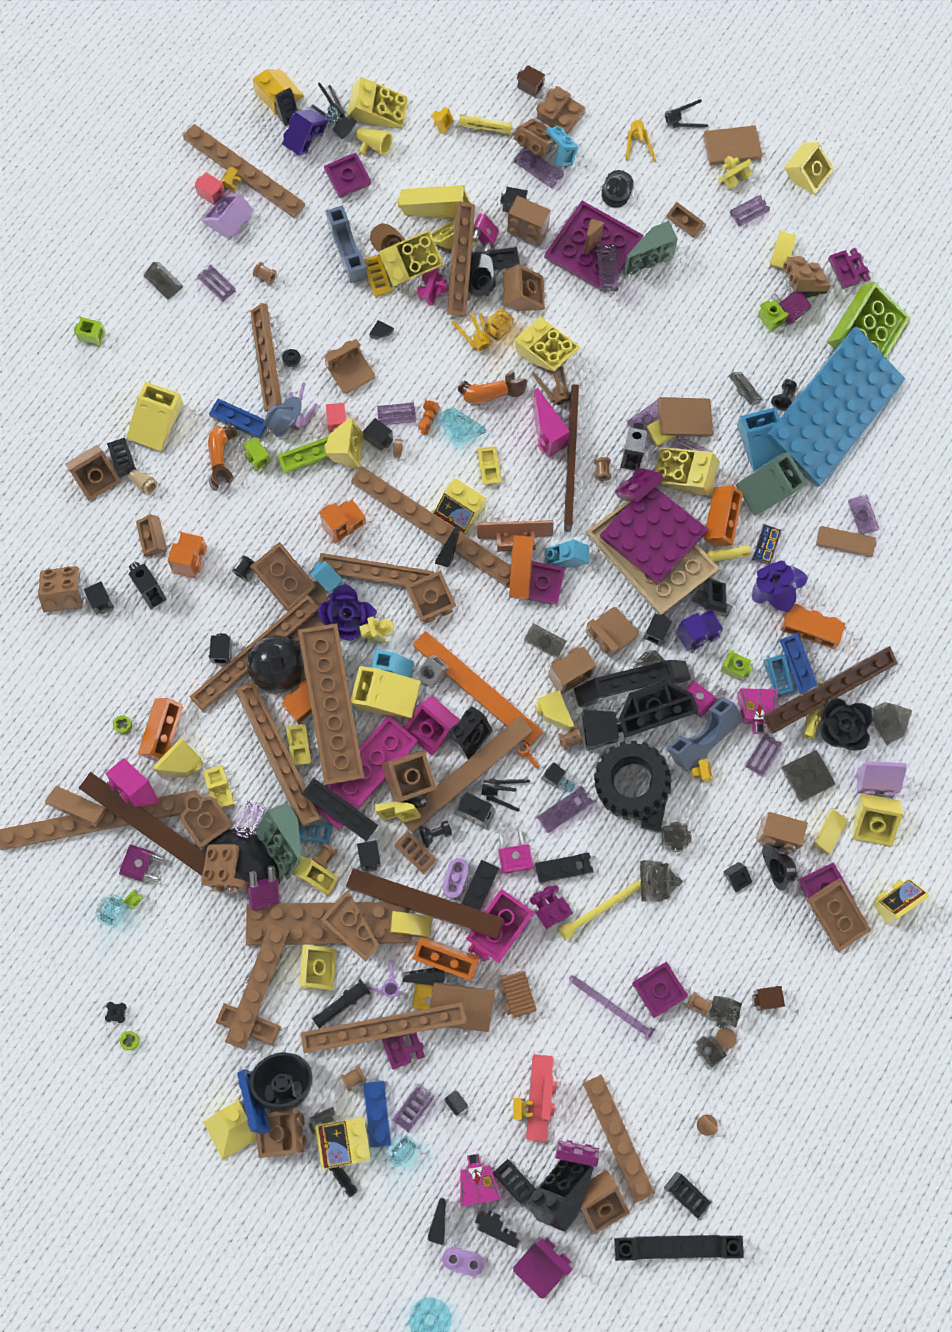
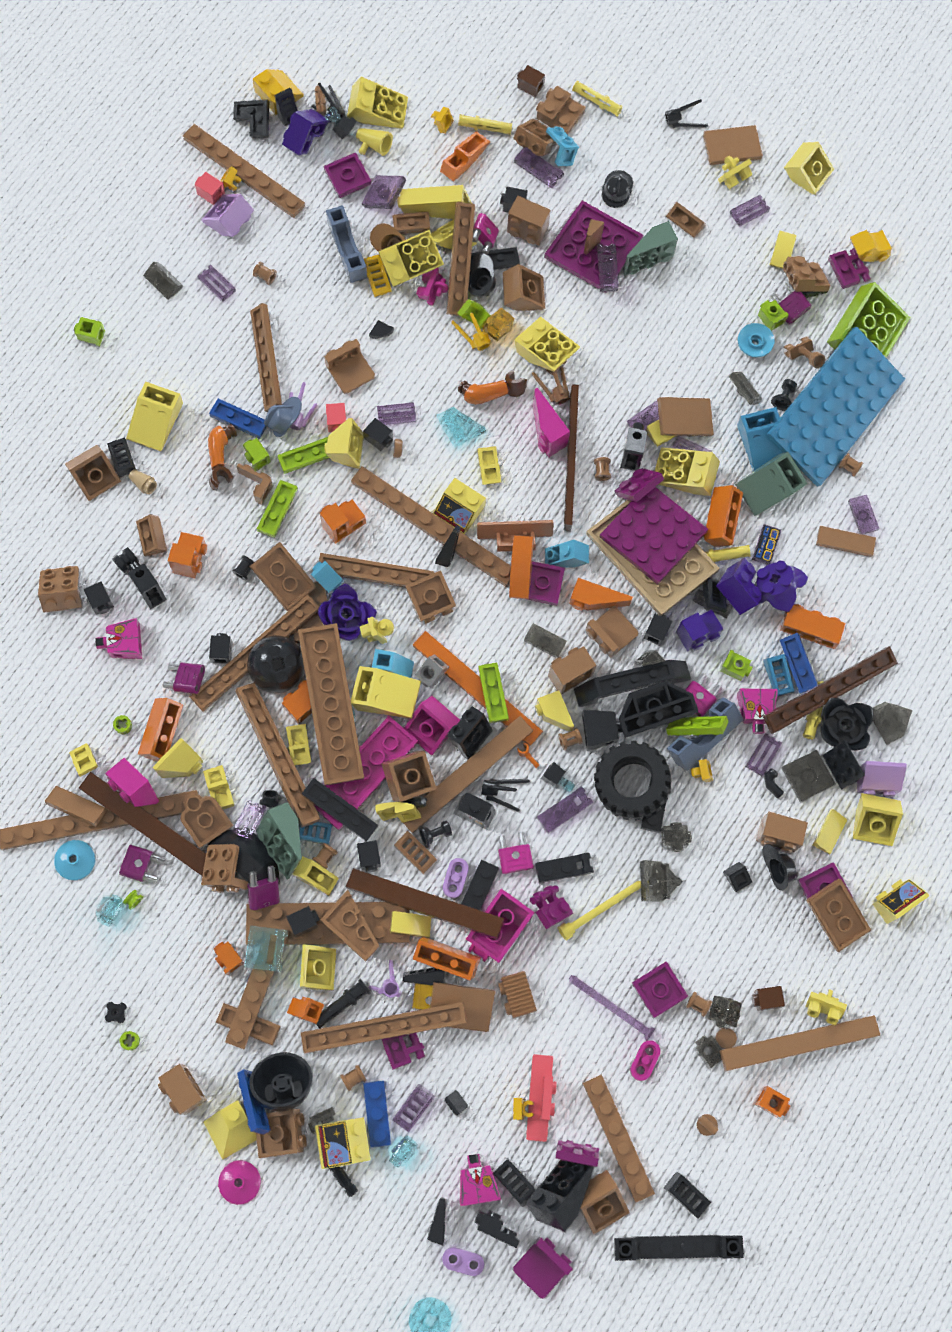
black plate [282,349,301,367] -> none
orange piece [418,400,440,434] -> none
yellow plant [625,120,657,162] -> none
none -> medium azure dish [54,840,95,880]
none -> light yellow slope [69,743,98,777]
none -> dark pink torso [95,618,143,659]
none -> black wheel [112,547,140,573]
none -> medium nougat brick [158,1063,207,1115]
none -> magenta piece [162,662,205,694]
none -> orange brick [213,941,244,975]
none -> dark pink dish [218,1160,261,1205]
none -> black plate [233,100,270,138]
none -> medium nougat bracket [236,463,273,505]
none -> clear light blue plate [244,926,288,972]
none -> lime plate [257,480,298,538]
none -> black plate [259,790,281,807]
none -> black brick [286,906,320,937]
none -> orange brick [287,996,324,1024]
none -> medium nougat axle [315,86,326,116]
none -> clear purple plate [362,175,407,209]
none -> medium nougat plate [392,212,430,234]
none -> orange slope [440,131,490,182]
none -> lime bracket [458,299,491,330]
none -> lime plate [478,662,509,724]
none -> orange slope [569,578,633,611]
none -> light yellow pin [572,80,623,116]
none -> dark pink plate [630,1040,660,1081]
none -> lime plate [666,716,729,736]
none -> dark purple brick [716,558,763,615]
none -> medium nougat tile [720,1015,881,1071]
none -> medium azure dish [737,323,775,358]
none -> orange brick [755,1086,790,1118]
none -> black arm [764,768,784,799]
none -> medium nougat bar [783,336,826,368]
none -> light yellow hips [805,989,847,1025]
none -> black hinge [822,740,865,790]
none -> medium nougat bush [839,453,864,477]
none -> yellow brick [850,229,892,262]

